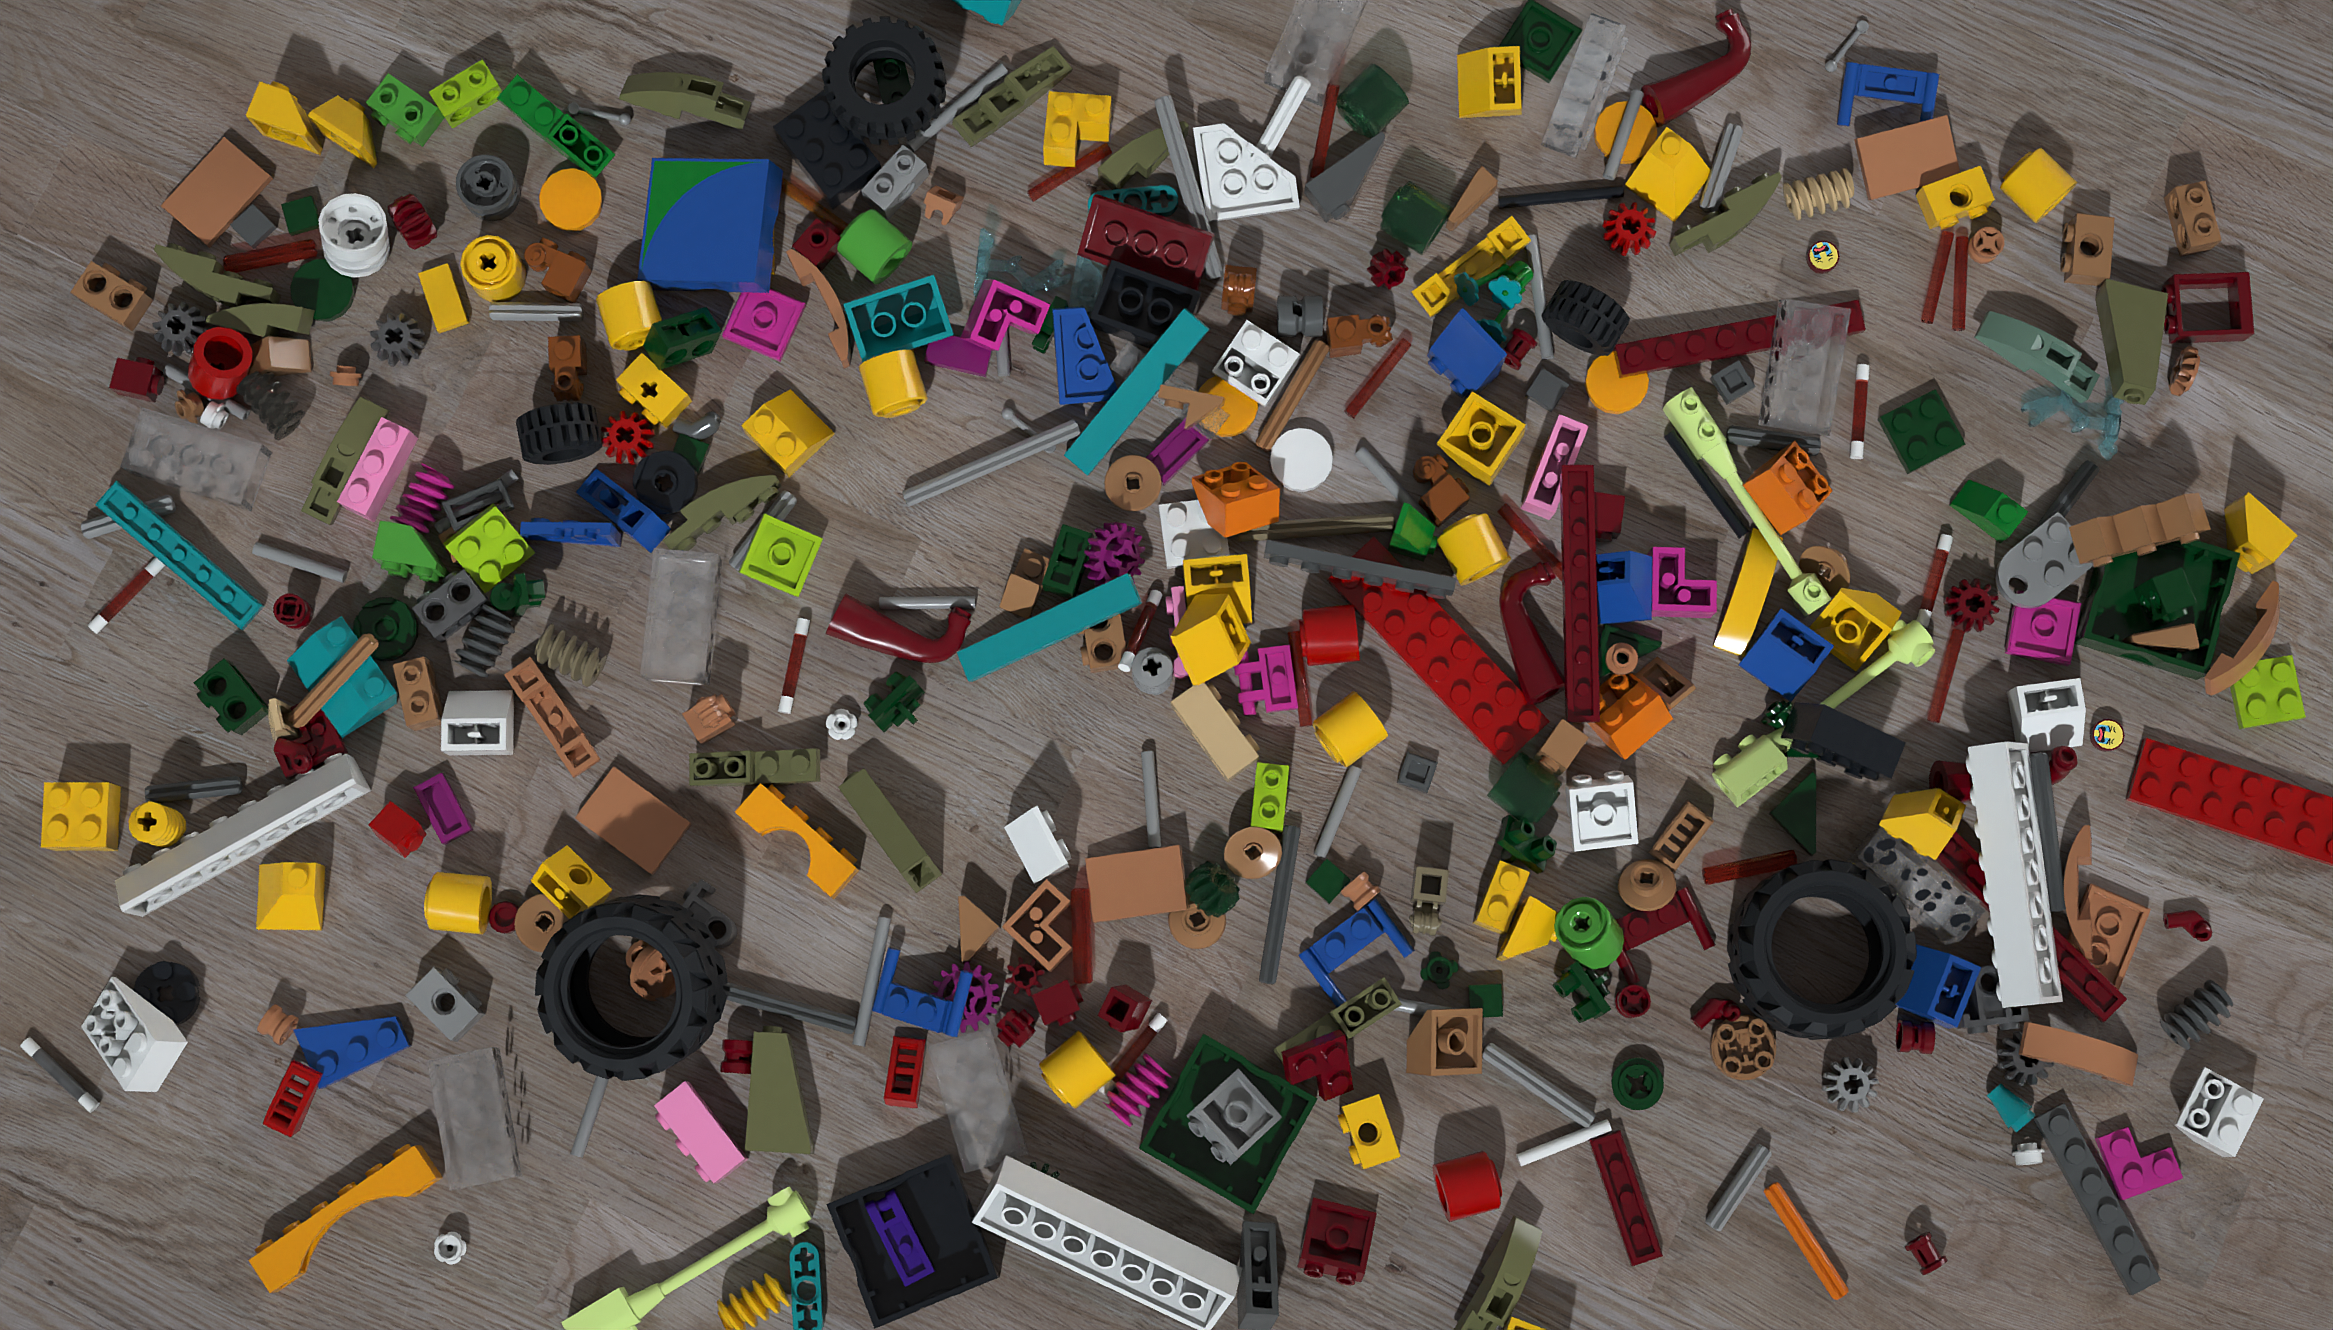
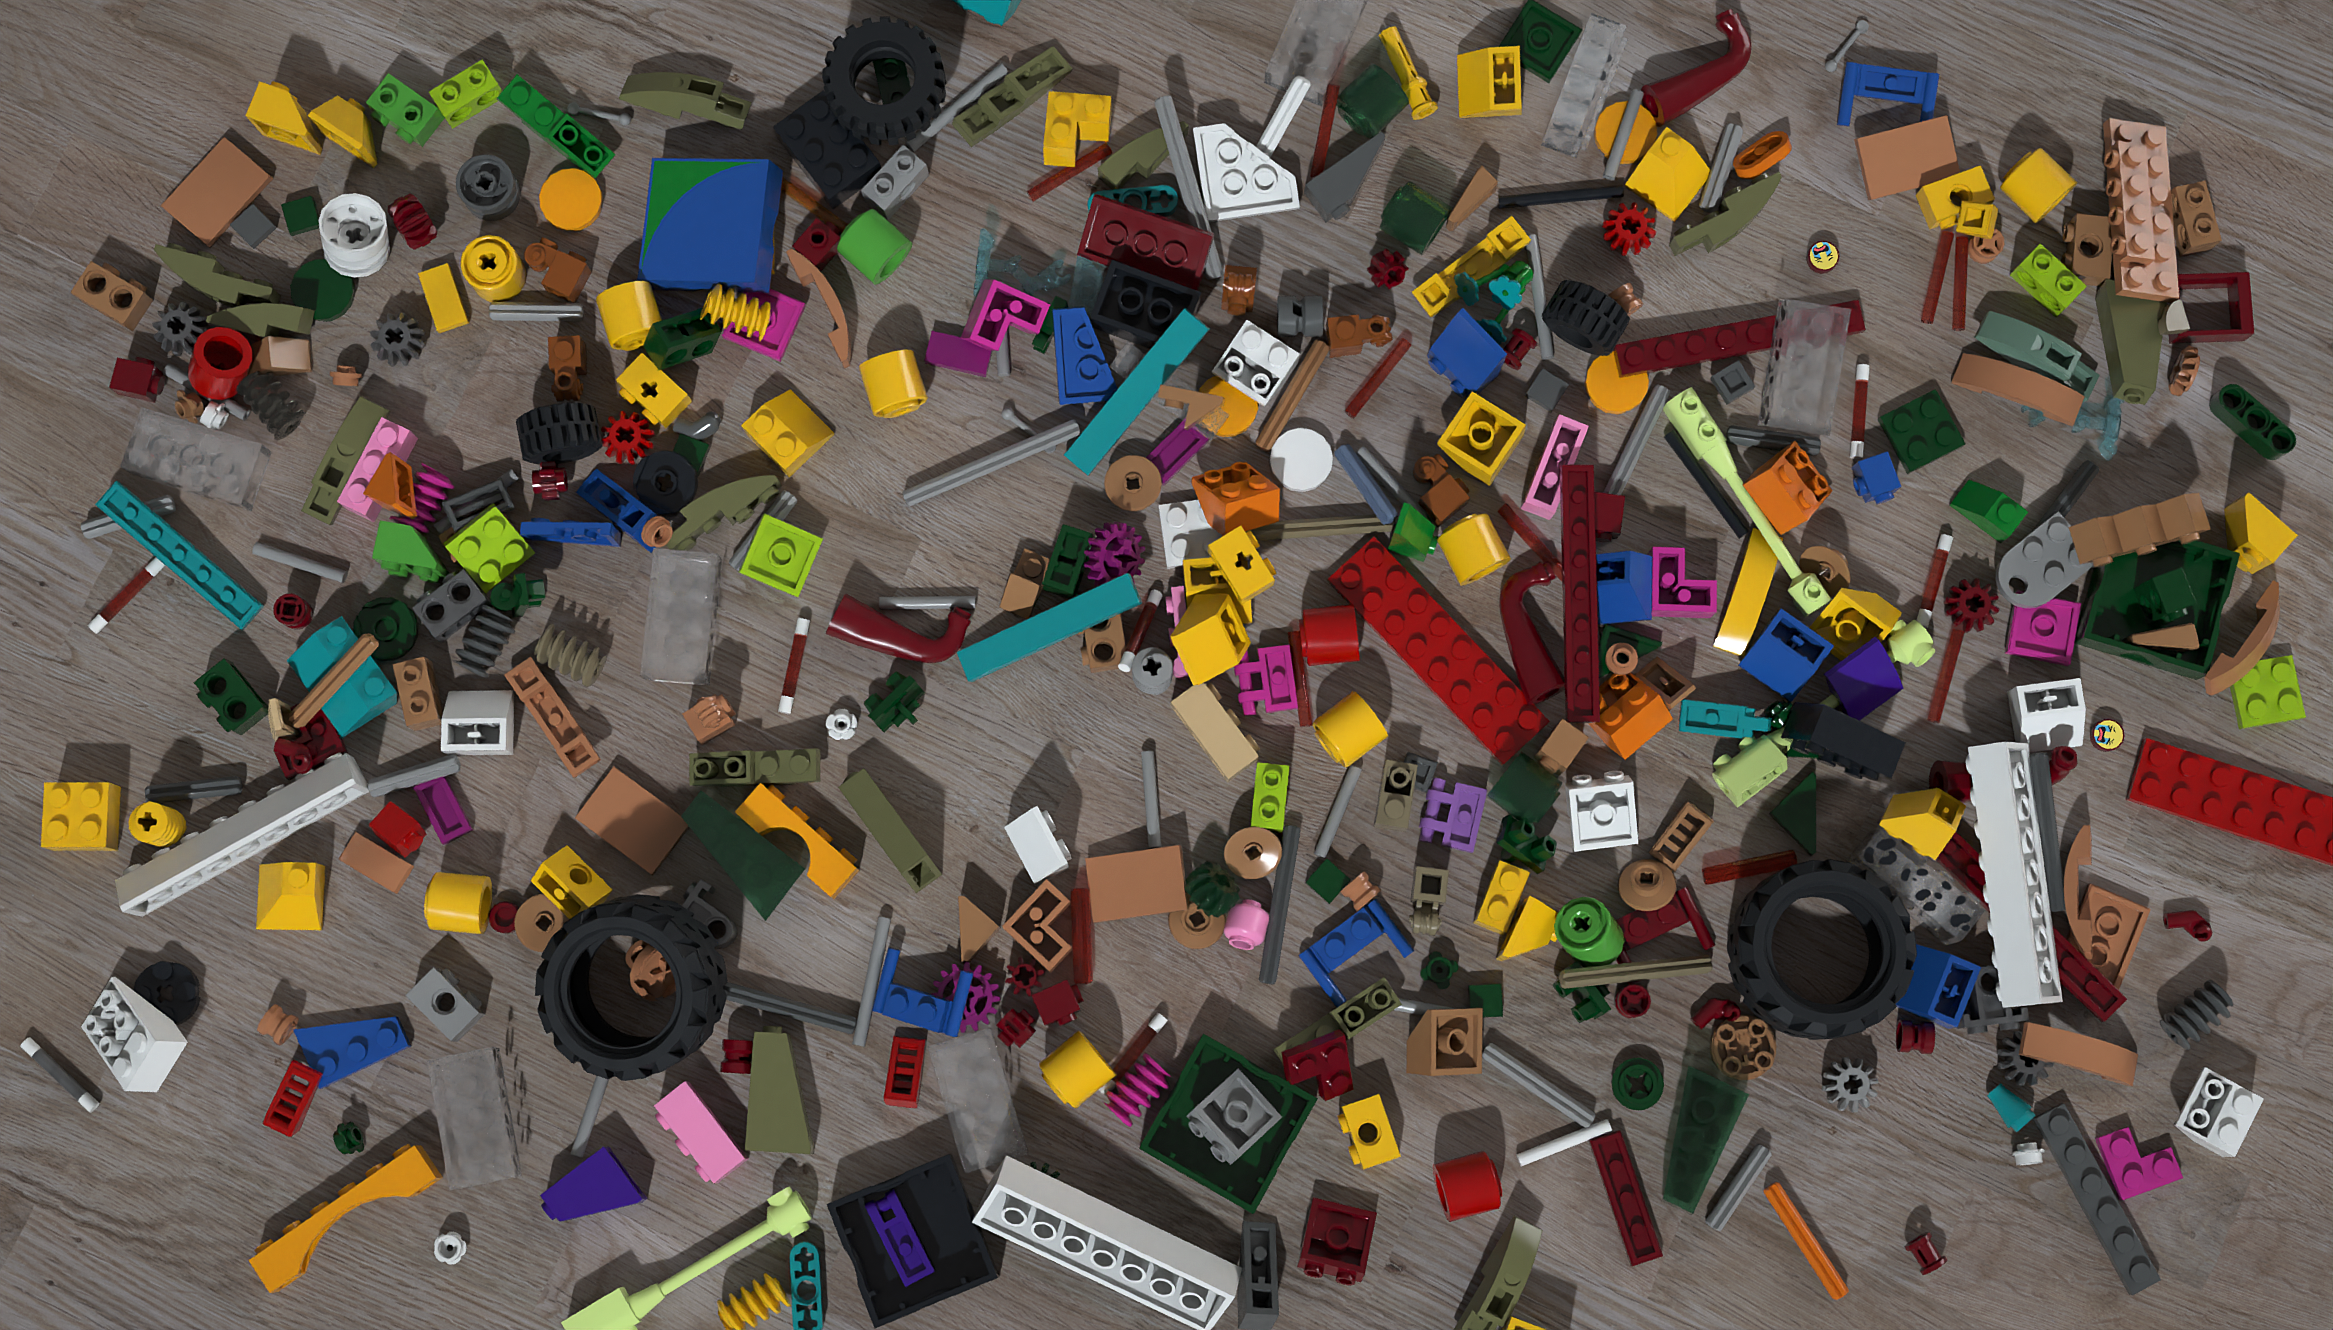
clear red axle [223,239,318,273] -> none
teal slope [843,274,954,362] -> none
nougat tile [923,185,964,225] -> none
dark red brick [1097,985,1152,1032] -> none
dark grey plate [1264,540,1457,599] -> none
tan piece [1783,168,1854,221] -> none
none -> dark green plate [333,1121,364,1155]
none -> nougat slope [339,831,414,894]
none -> orange slope [363,452,417,519]
none -> light grey axle [367,754,461,797]
none -> dark red gear [532,461,568,501]
none -> dark purple slope [540,1146,648,1222]
none -> nougat plate [641,516,673,547]
none -> clear green wedge [681,791,806,921]
none -> yellow piece [700,283,771,342]
none -> yellow brick [1207,526,1277,605]
none -> bright pink head [1224,899,1269,950]
none -> sand blue axle [1334,444,1398,525]
none -> dark tan slope [1373,760,1418,832]
none -> yellow pin [1379,26,1438,120]
none -> medium lavender plate [1419,778,1487,853]
none -> dark tan axle [1559,955,1713,989]
none -> light grey axle [1604,384,1670,495]
none -> nougat wheel [1608,283,1644,316]
none -> clear green wedge [1662,1066,1749,1216]
none -> teal hinge [1679,699,1772,739]
none -> orange plate [1733,131,1792,180]
none -> dark purple slope [1824,637,1904,721]
none -> blue brick [1852,451,1902,504]
none -> nougat slope [1951,353,2085,427]
none -> yellow slope [1956,200,1998,239]
none -> lime brick [2010,243,2087,317]
none -> nougat plate [2103,118,2179,303]
none -> tile [2158,299,2190,335]
none -> dark green beam [2209,384,2296,460]

